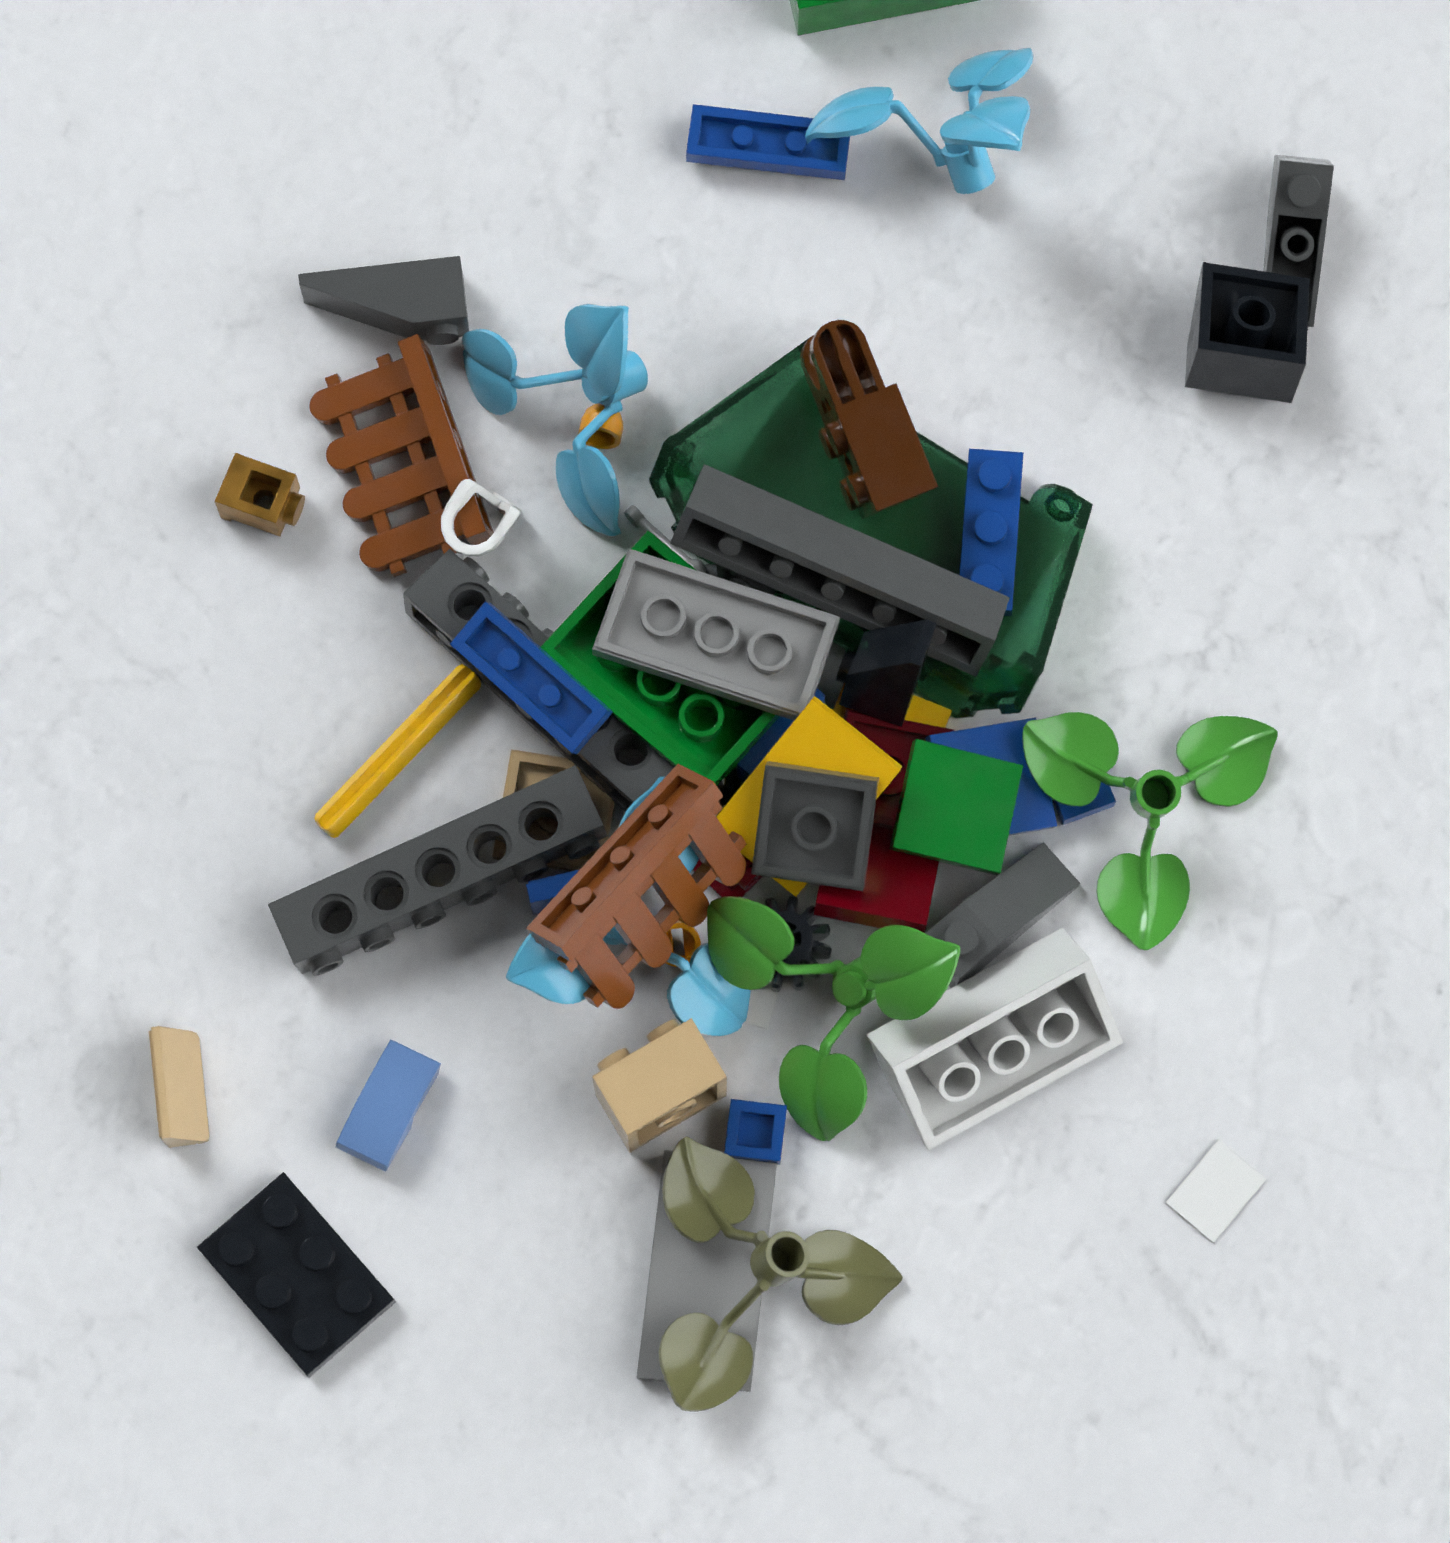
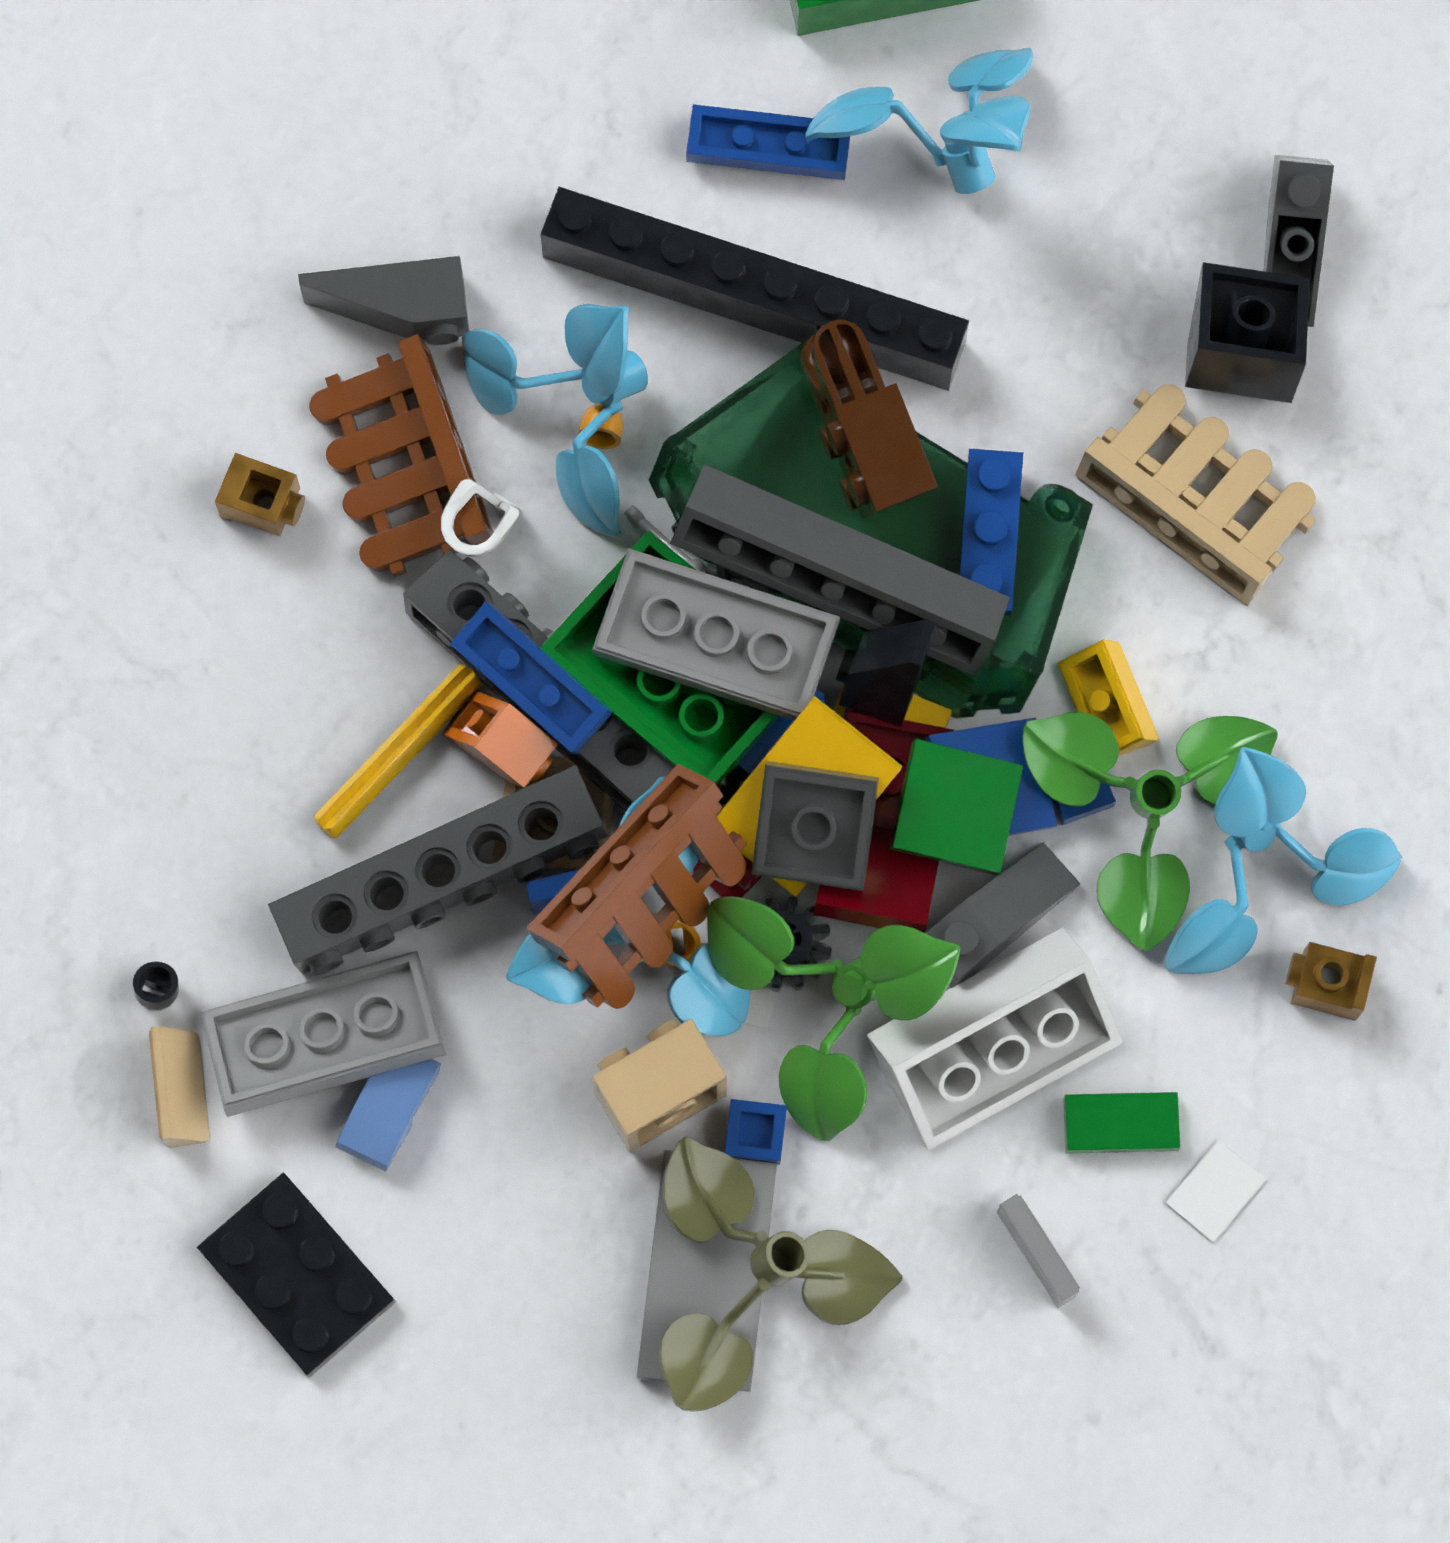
none -> black hinge [133,961,179,1011]
none -> light grey tile [200,951,446,1117]
none -> orange slope [442,691,558,788]
none -> black brick [540,186,970,391]
none -> light grey tile [997,1194,1080,1308]
none -> yellow slope [1057,639,1159,756]
none -> green tile [1063,1092,1180,1154]
none -> tan fence [1075,385,1316,606]
none -> medium azure plant [1164,747,1402,974]
none -> pearl gold brick [1285,941,1377,1021]

